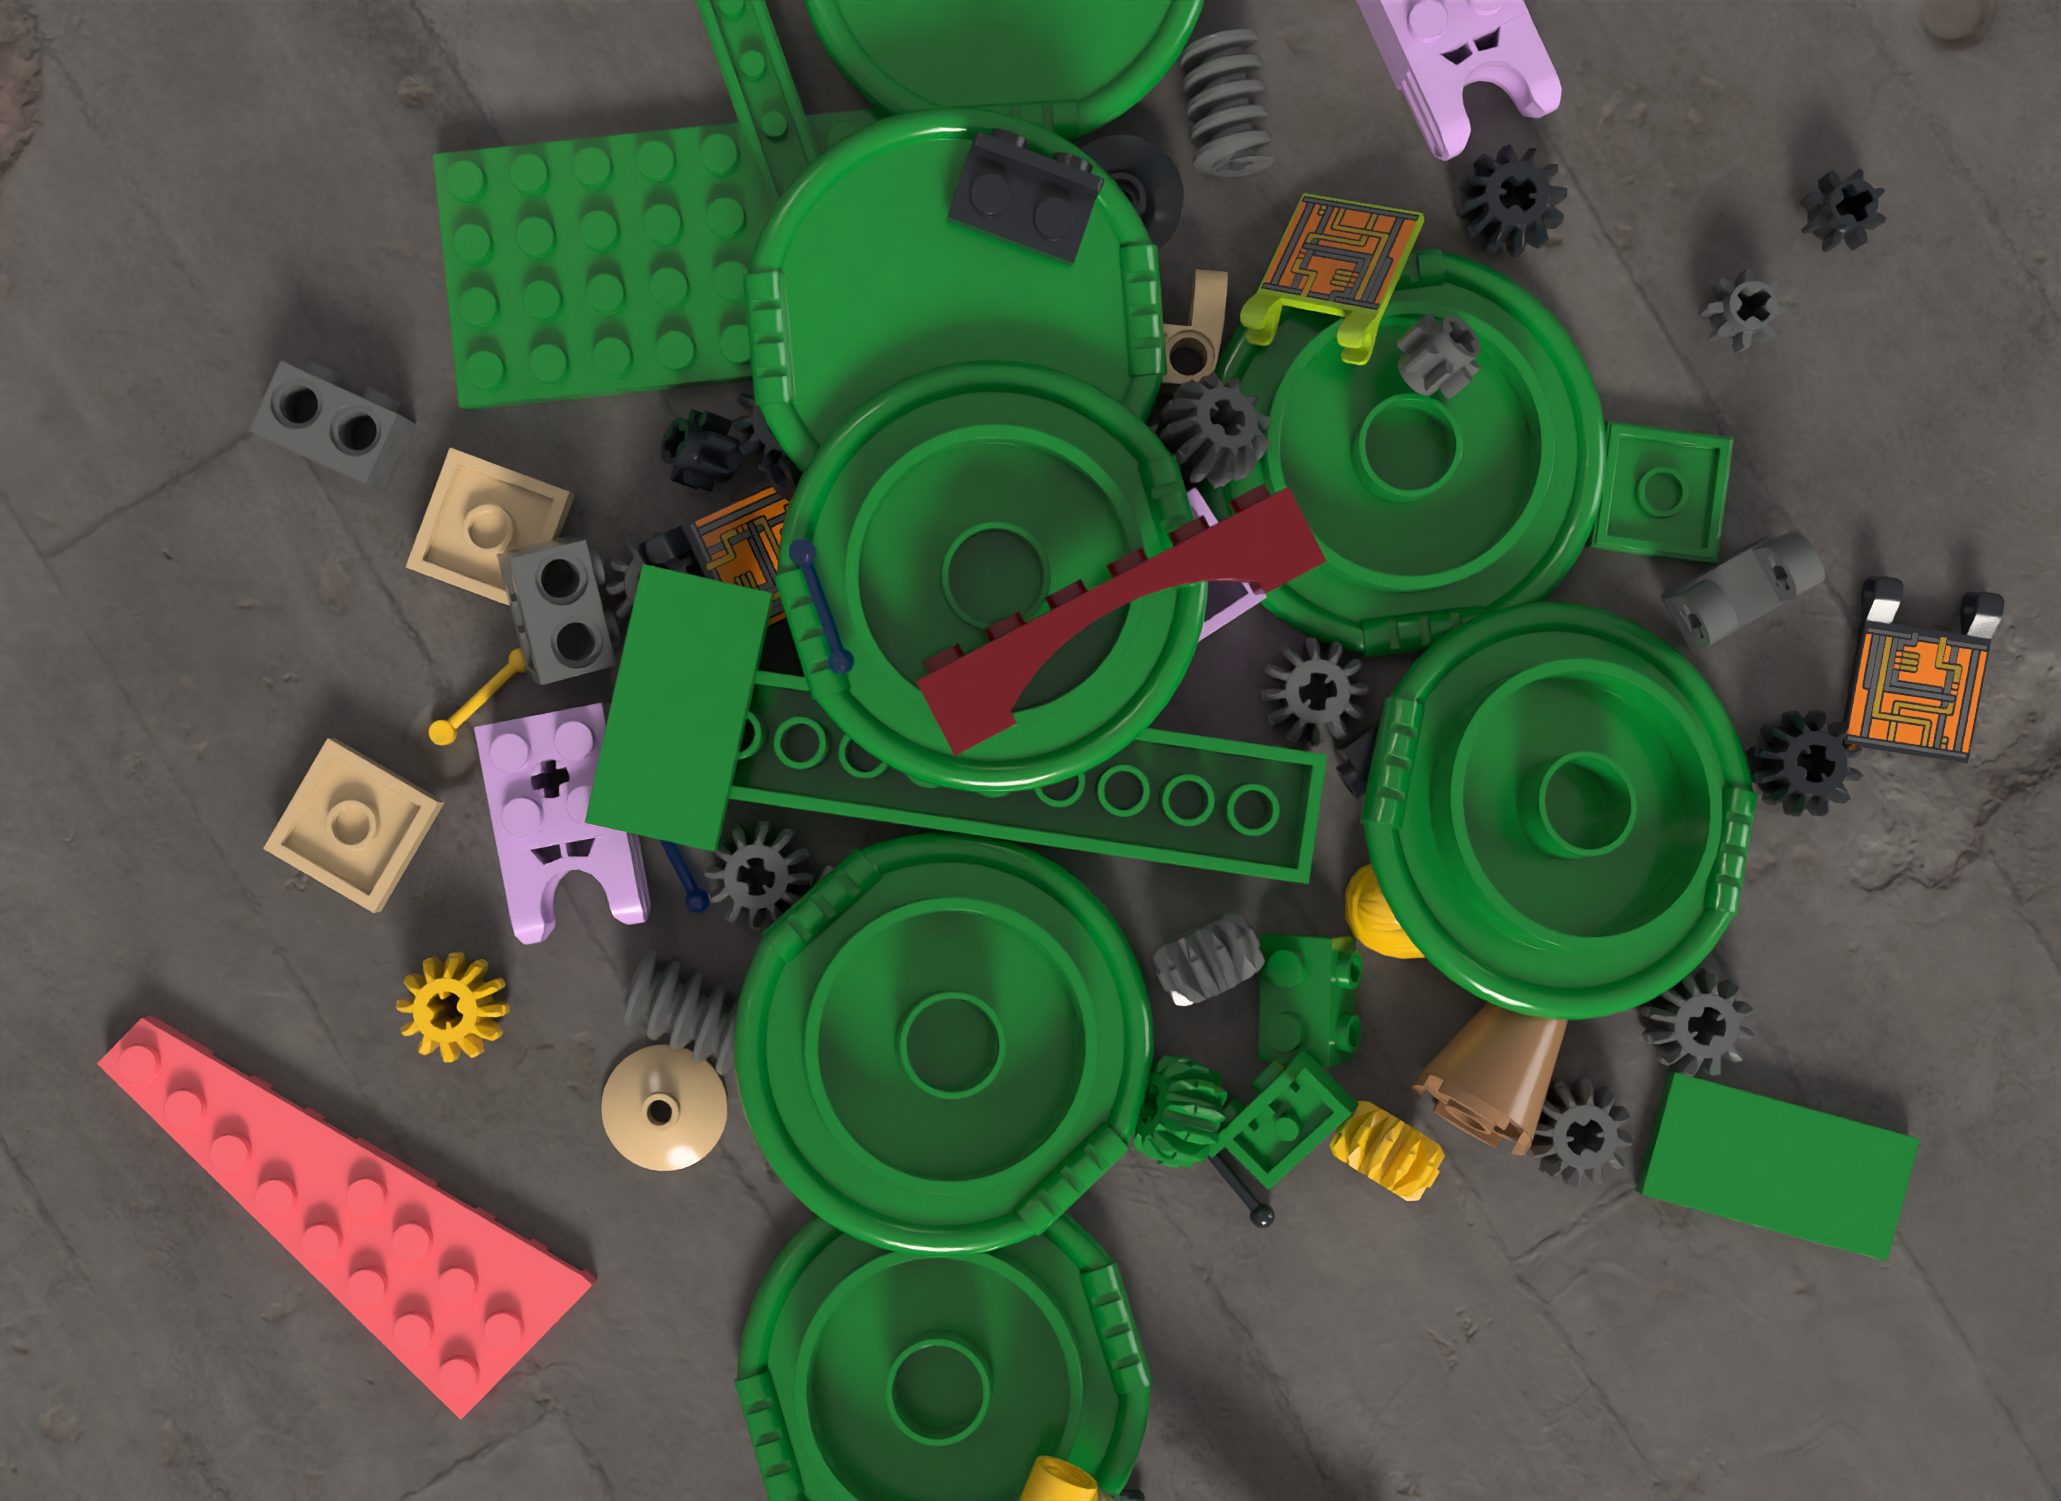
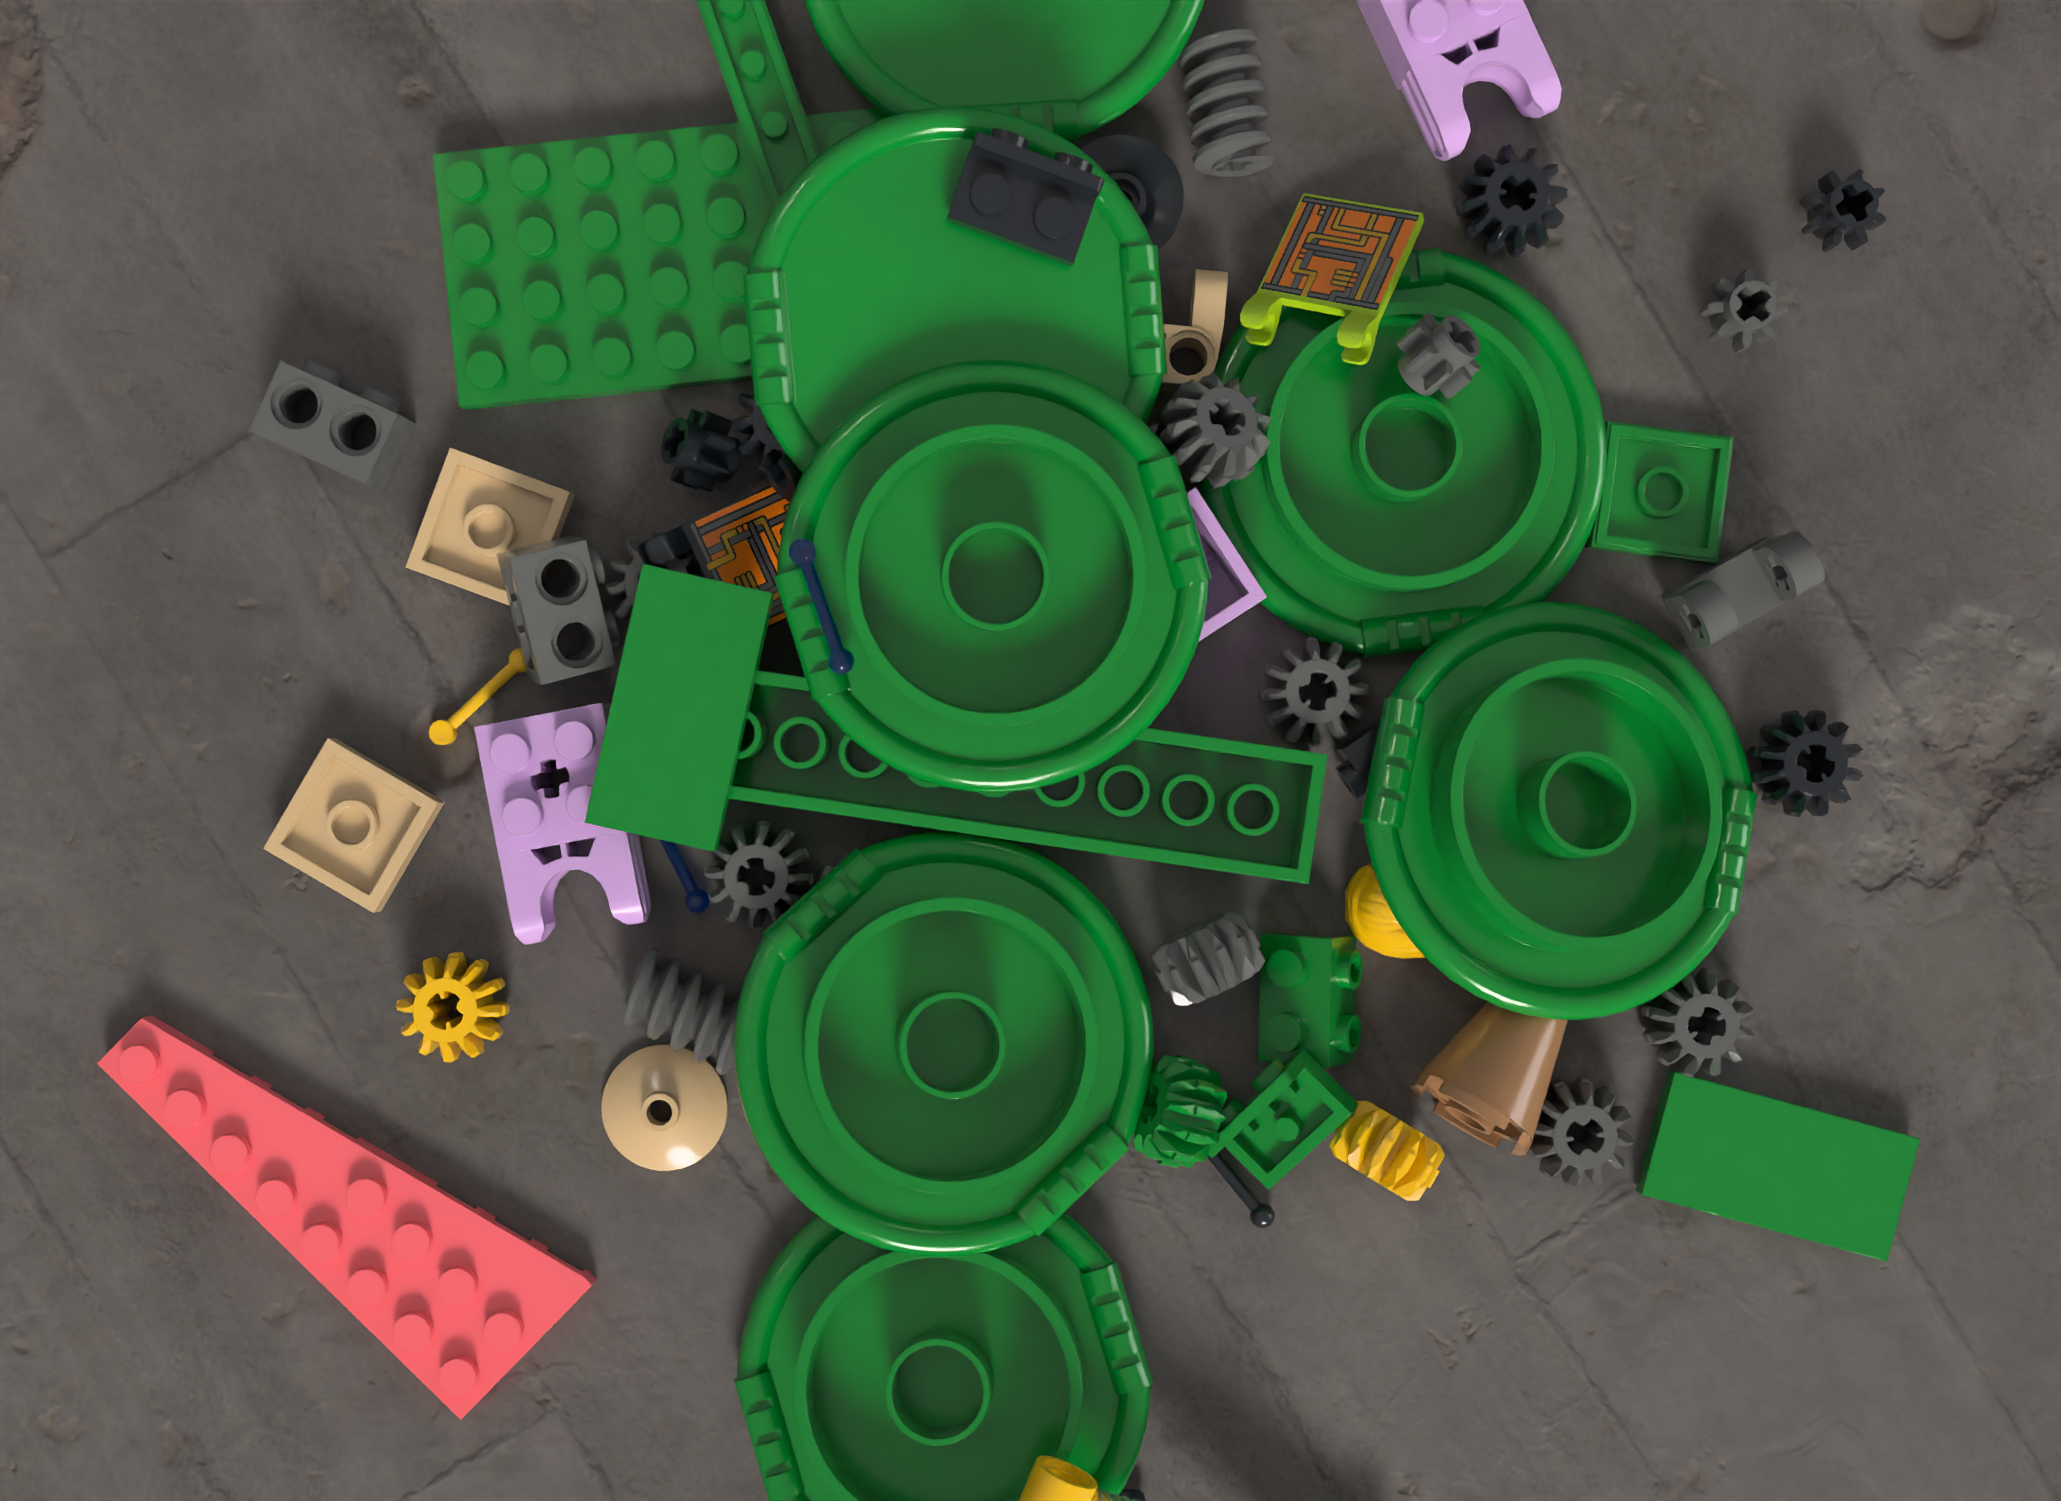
dark red arch [916,483,1327,756] -> none
flag [1842,576,2005,764] -> none

